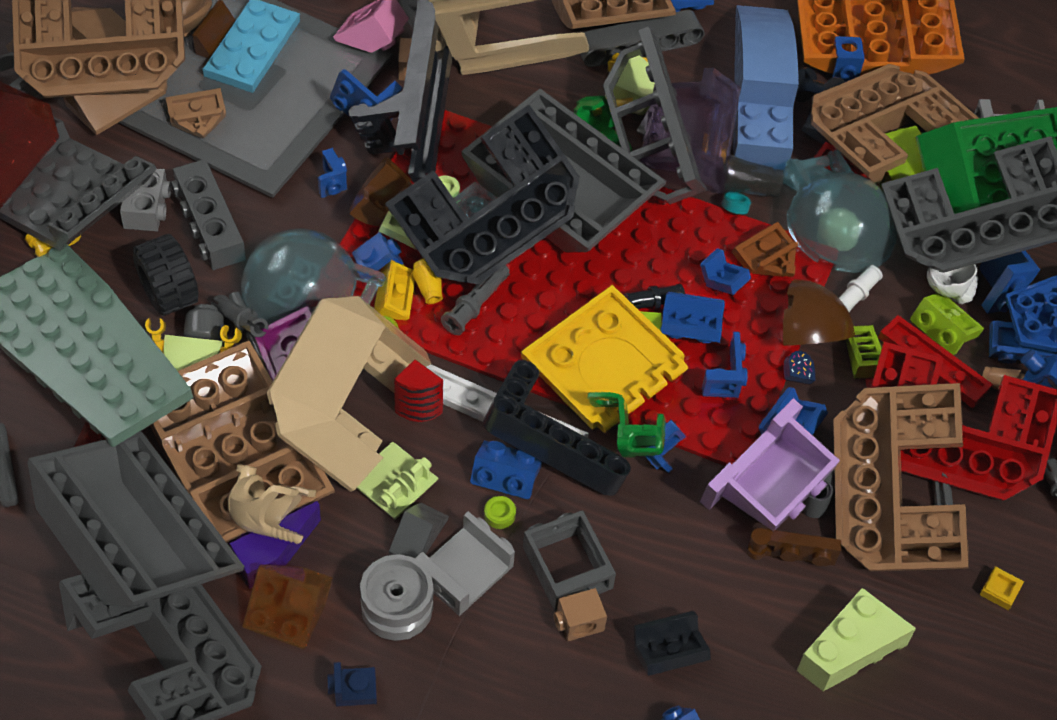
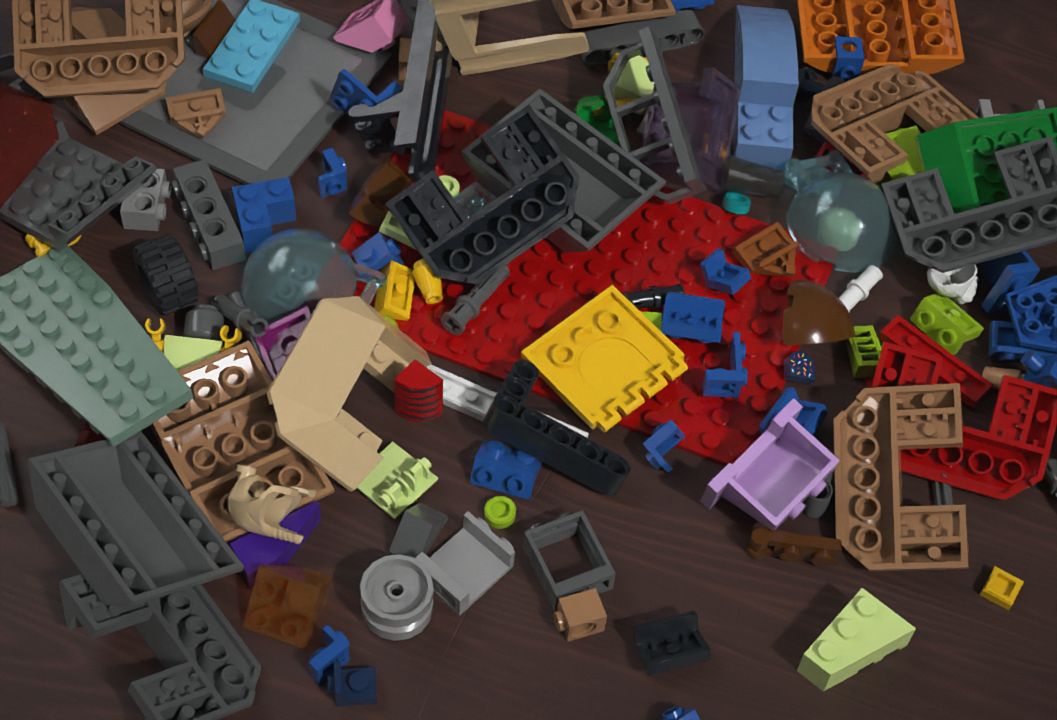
green piece [587,392,666,458] -> none
none -> blue brick [232,177,296,253]
none -> blue bracket [308,625,350,686]

